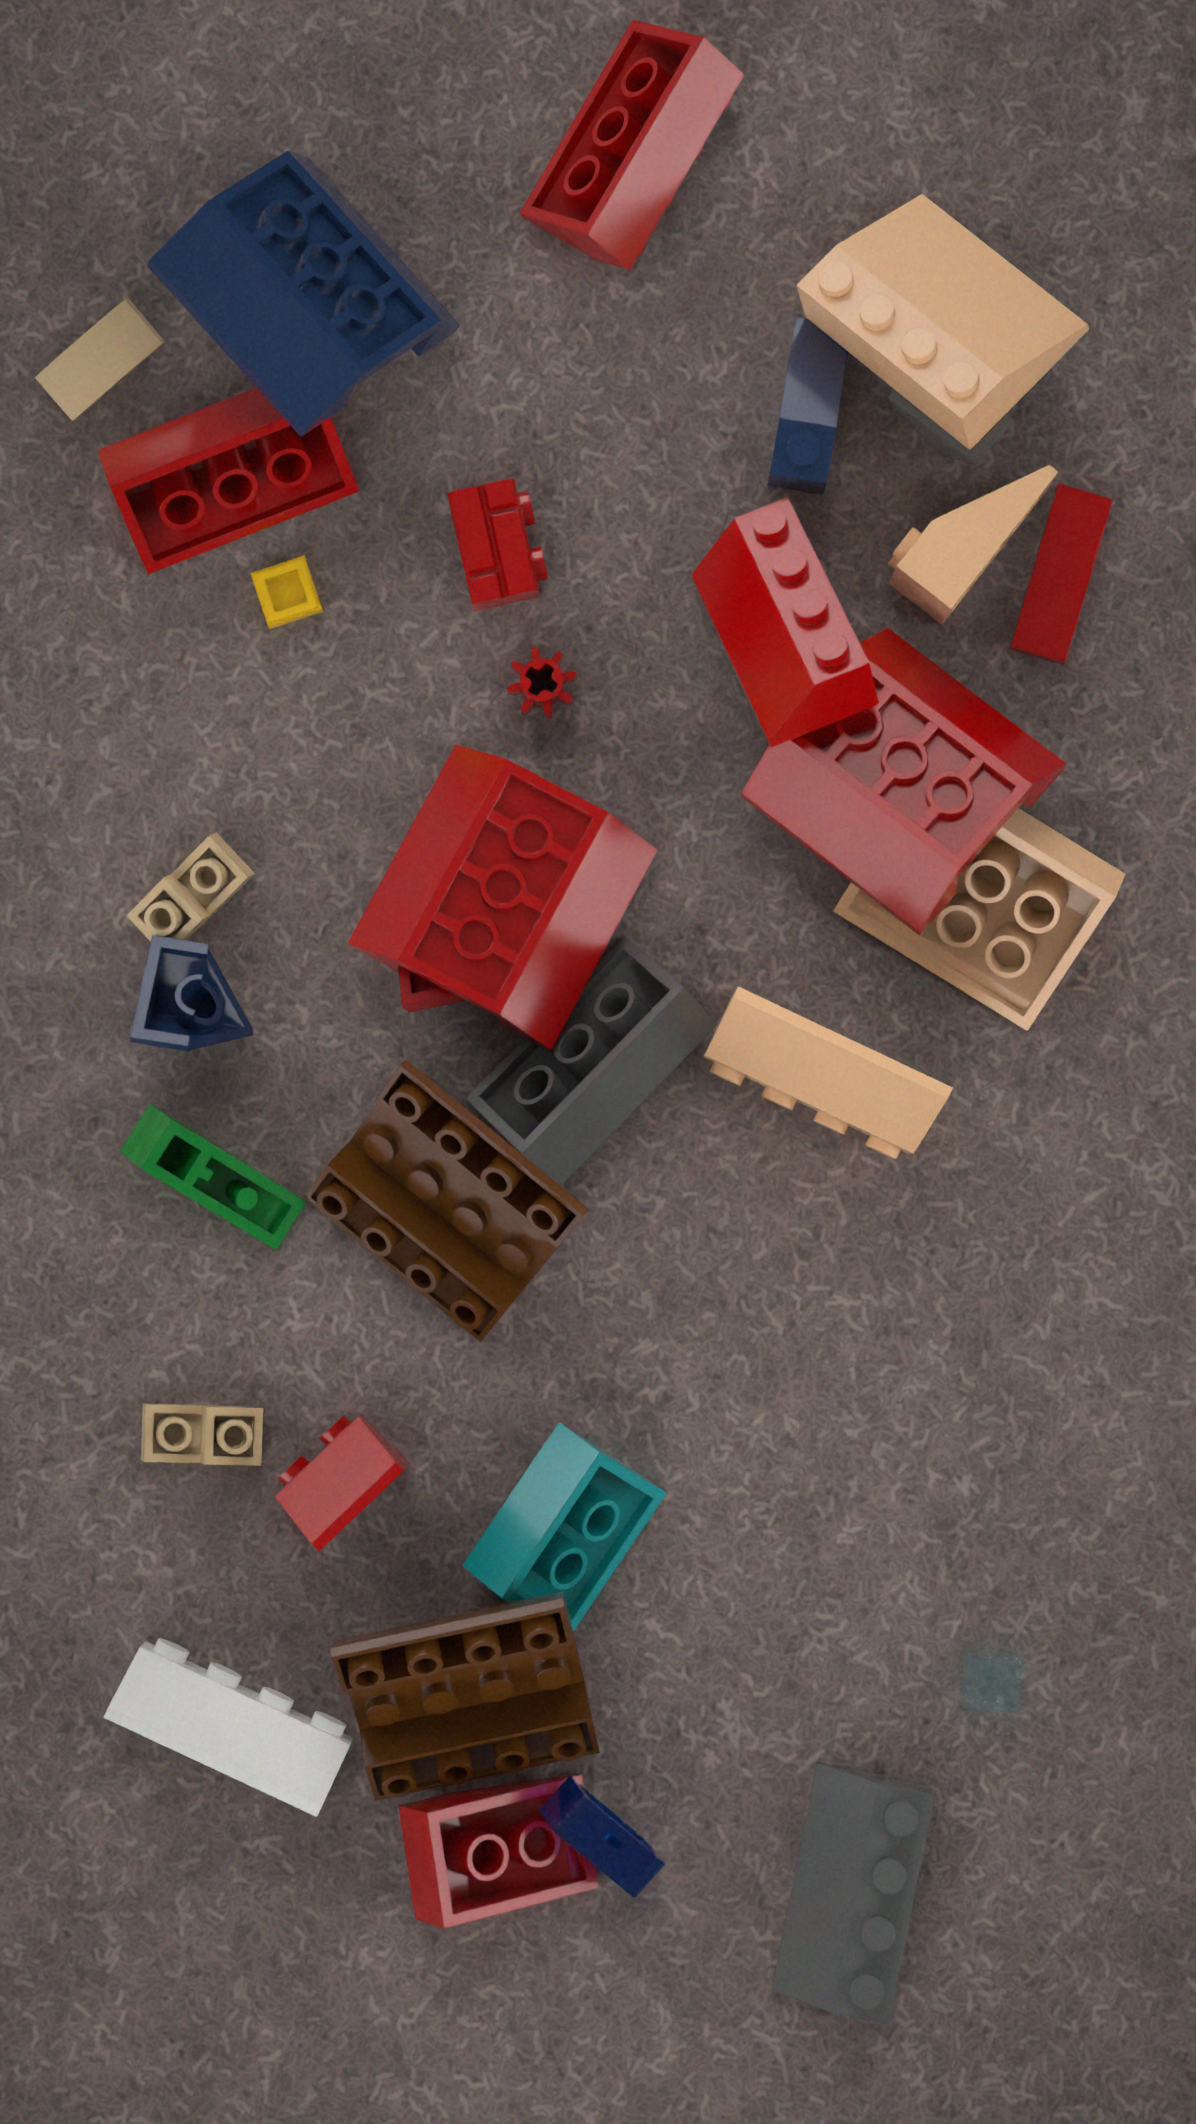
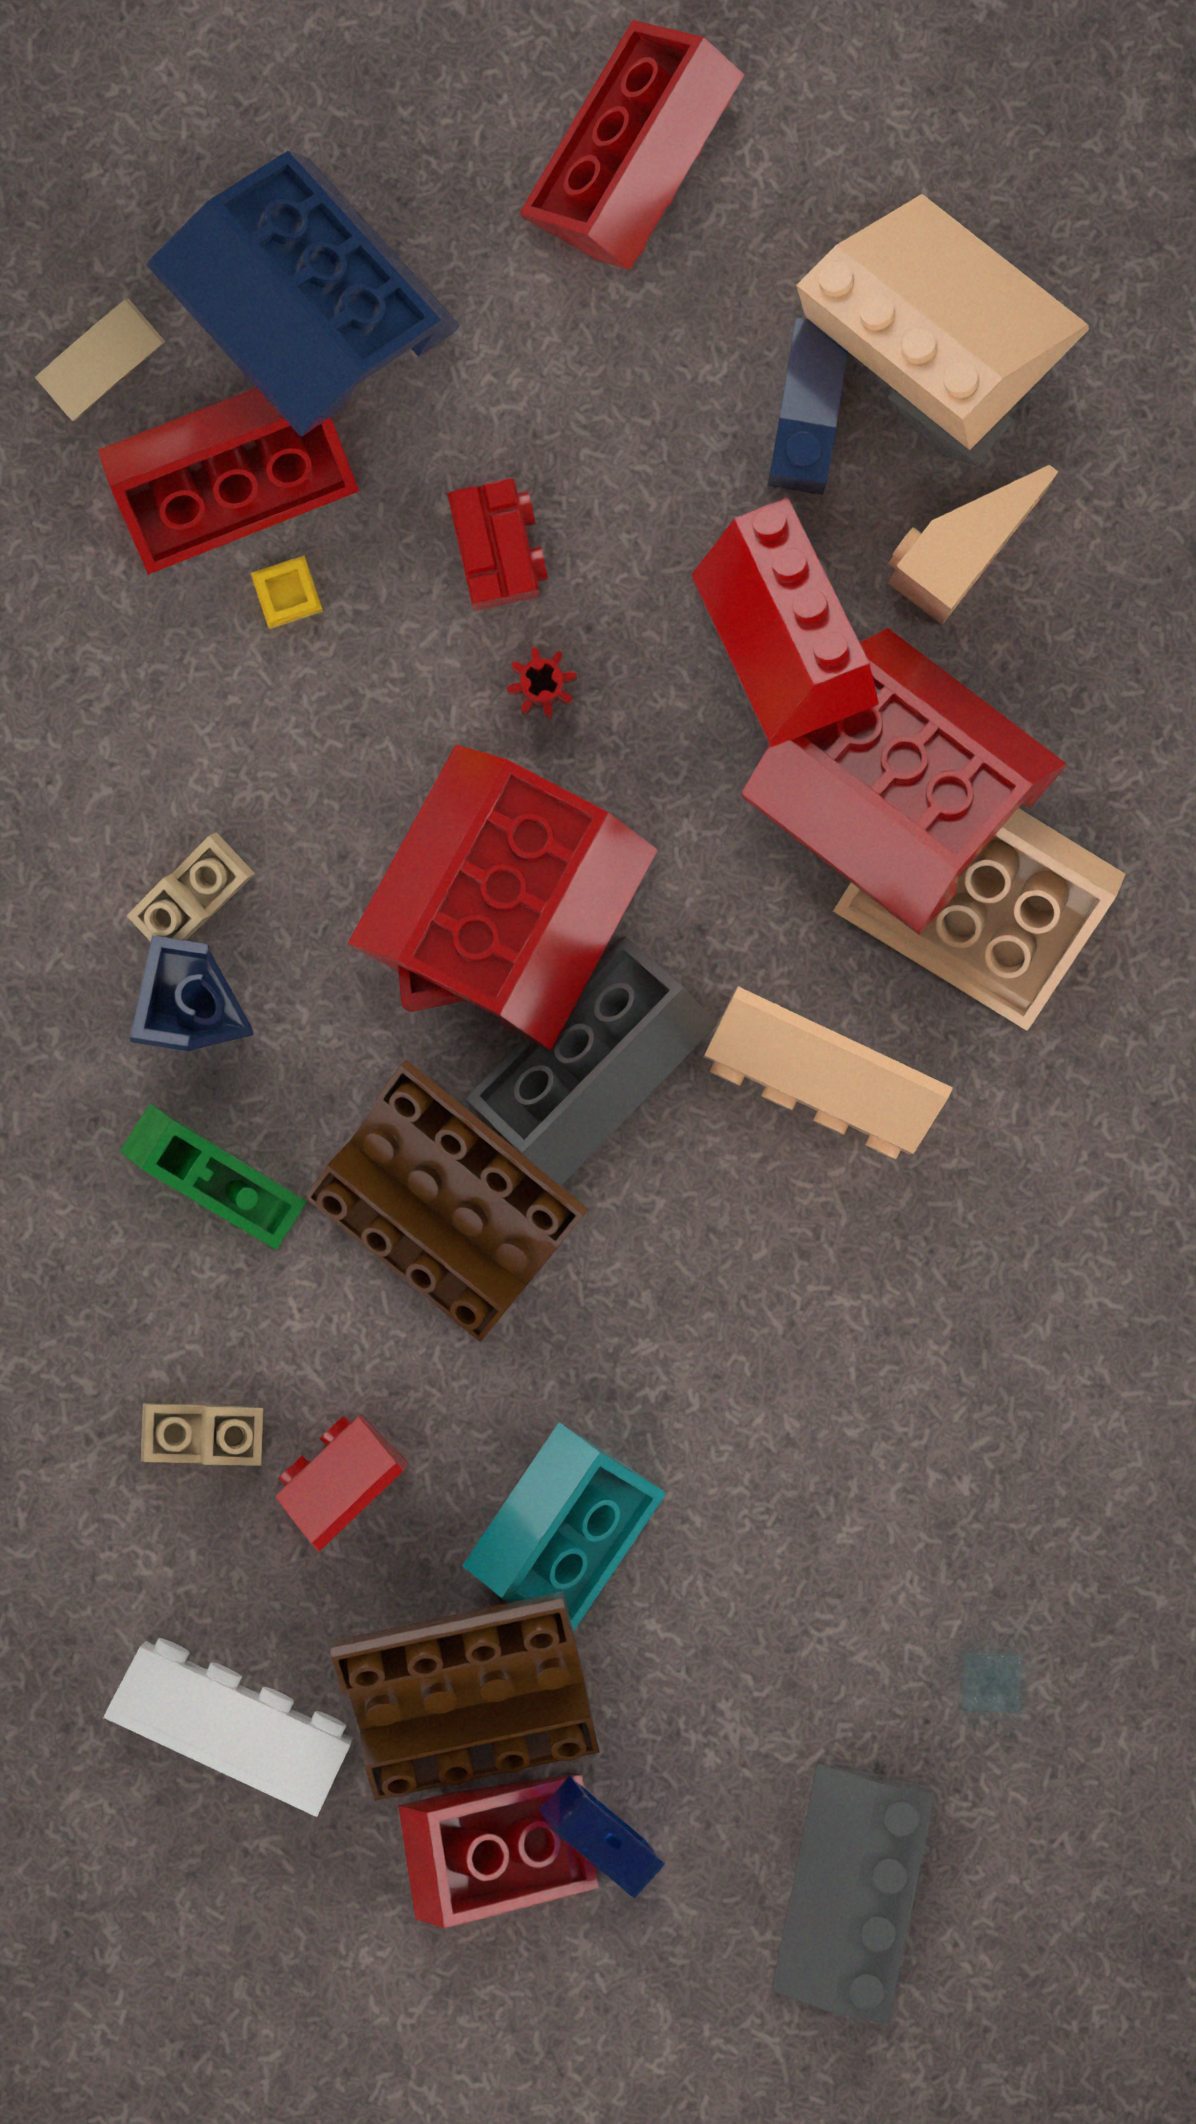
red tile [1009,483,1113,665] -> none

